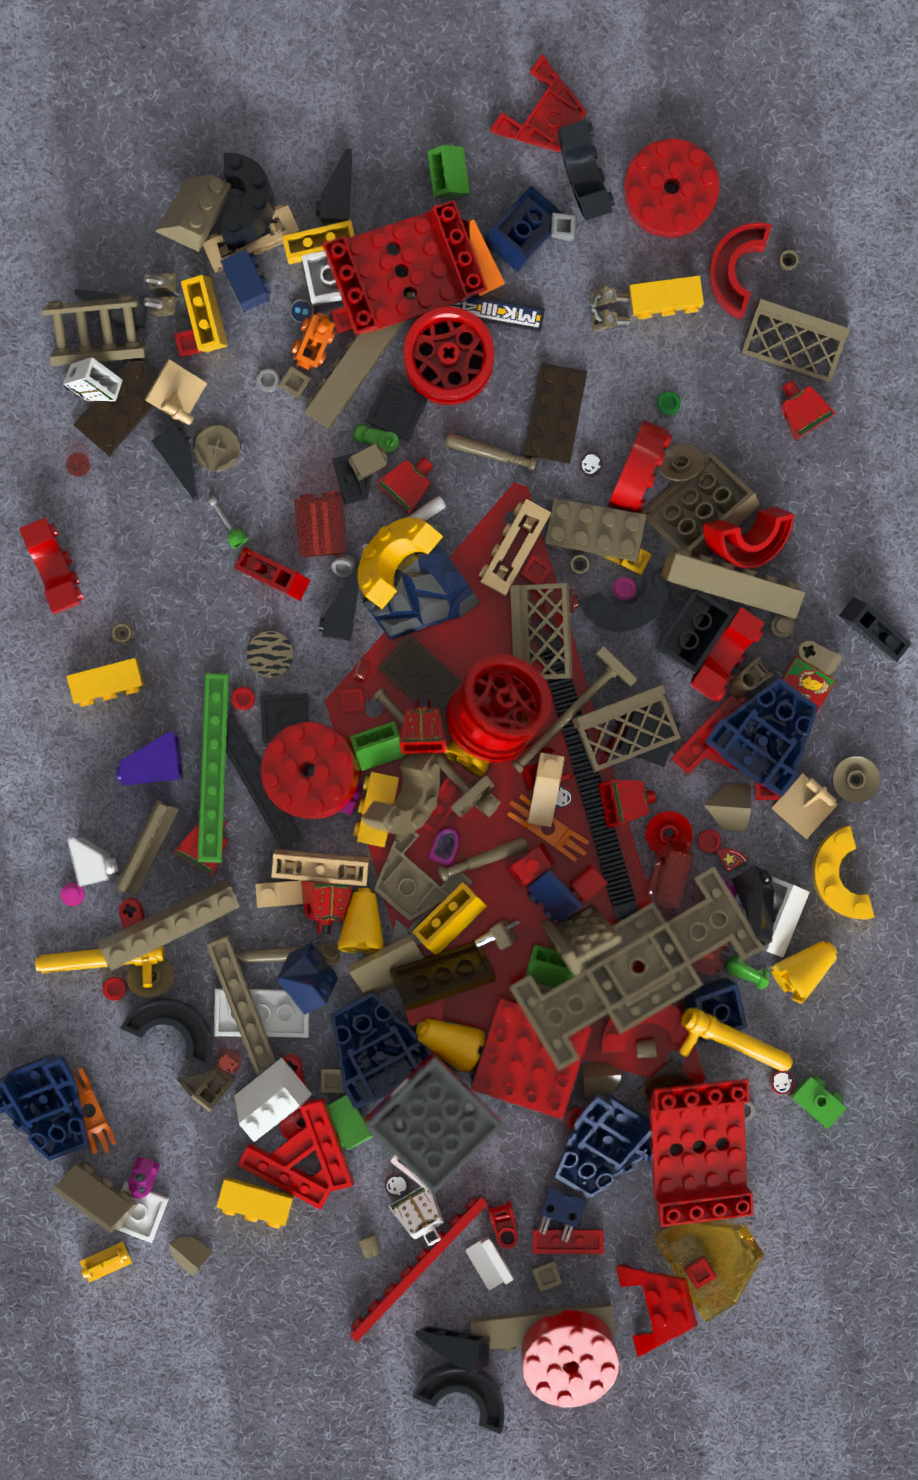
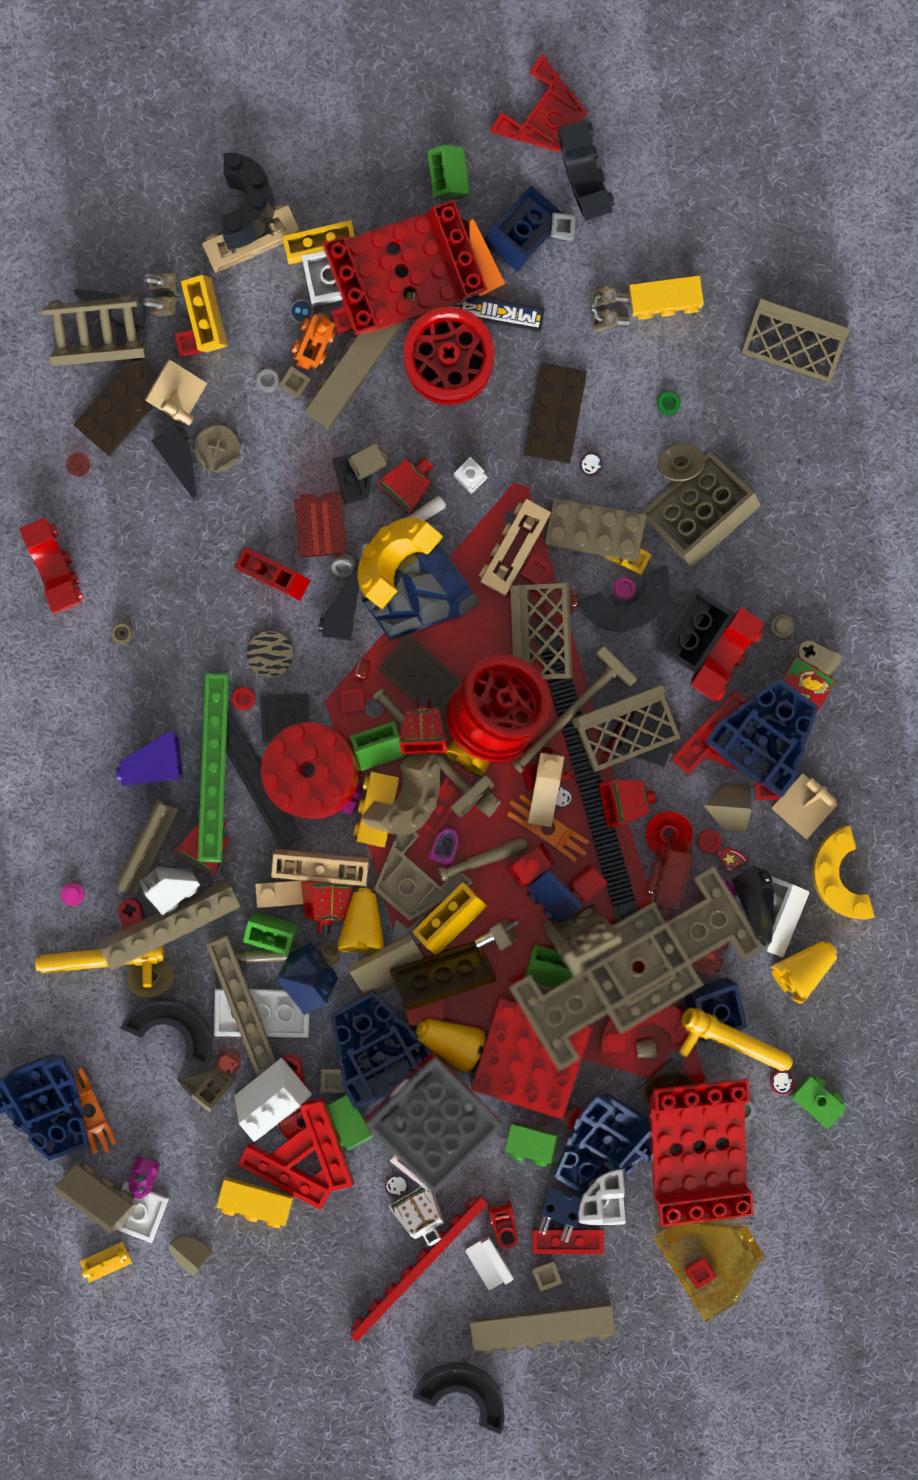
white torso [64,358,123,401] -> none
yellow brick [66,658,145,707] -> none
white slope [68,837,119,886] -> none
red tile [103,977,127,1001] -> none
dark tan slope [156,174,232,252] -> none
hinge [208,496,248,549] -> none
dark blue slope [220,249,271,312] -> none
black slope [316,149,352,223] -> none
bright green piece [353,423,399,453] -> none
dark tan hose [358,1234,382,1258] -> none
black tile [366,379,428,442] -> none
black slope [416,1326,490,1373] -> none
dark tan piece [445,433,537,471] -> none
brick [521,1310,619,1408] -> none
dark tan hose [570,555,590,575] -> none
dark tan brick [580,1062,622,1097] -> none
red brick [608,420,673,513] -> none
red wing [616,1264,698,1357] -> none
red brick [623,139,719,238] -> none
dark tan brick [661,548,805,619] -> none
red brick [703,506,794,569] -> none
red brick [708,223,772,320] -> none
bright green piece [725,954,770,989] -> none
dark tan piece [729,656,774,697] -> none
dark tan hose [779,250,799,271] -> none
red torso [780,380,836,440] -> none
dark tan dish [833,756,880,803] -> none
black slope [839,597,912,662] -> none
none -> white slope [139,867,200,915]
none -> bright green brick [243,911,300,955]
none -> white window [454,457,488,494]
none -> bright green brick [505,1123,560,1167]
none -> white brick [579,1170,626,1225]

